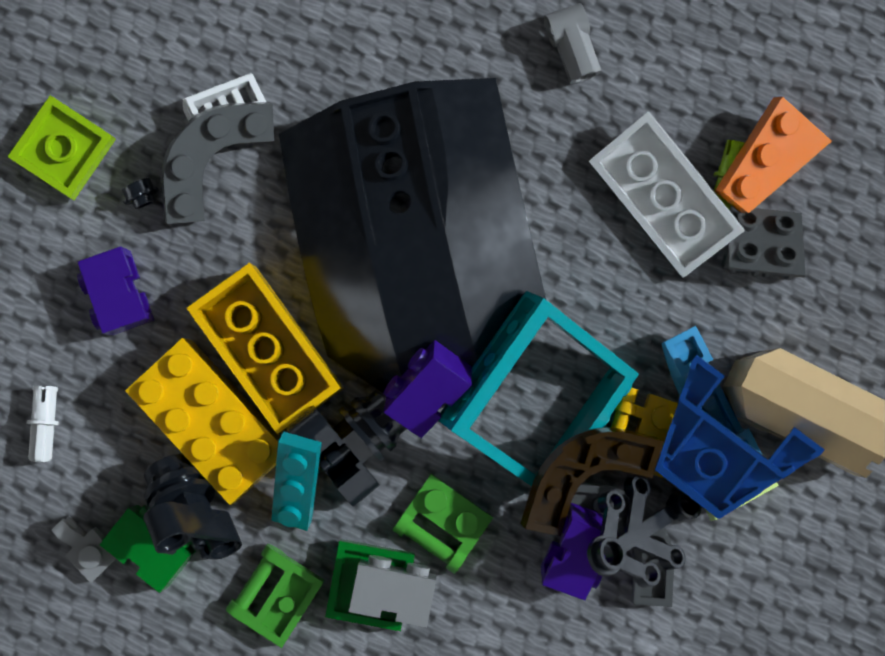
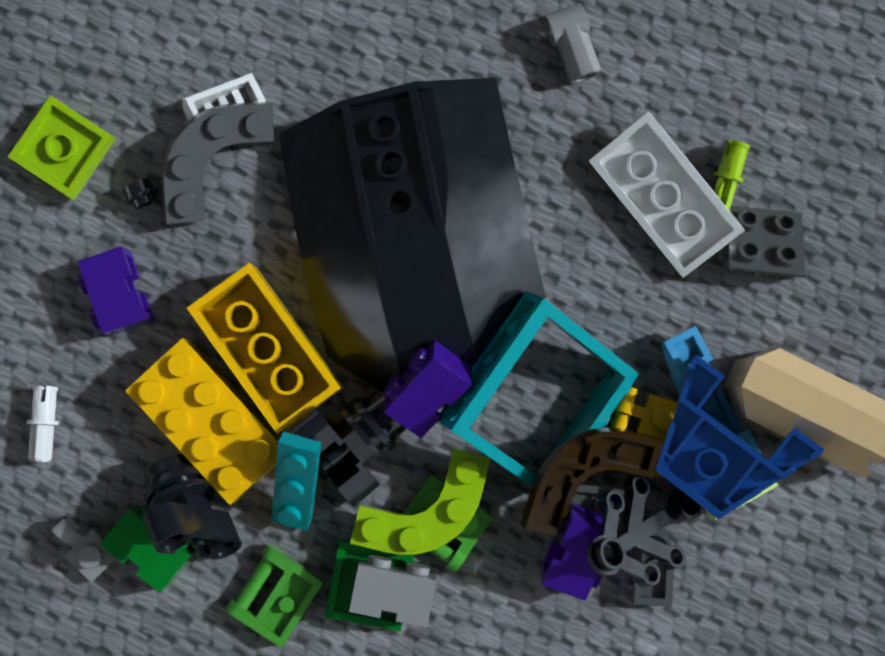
orange wing [715,97,832,213] -> none
none -> lime plate [350,448,491,555]

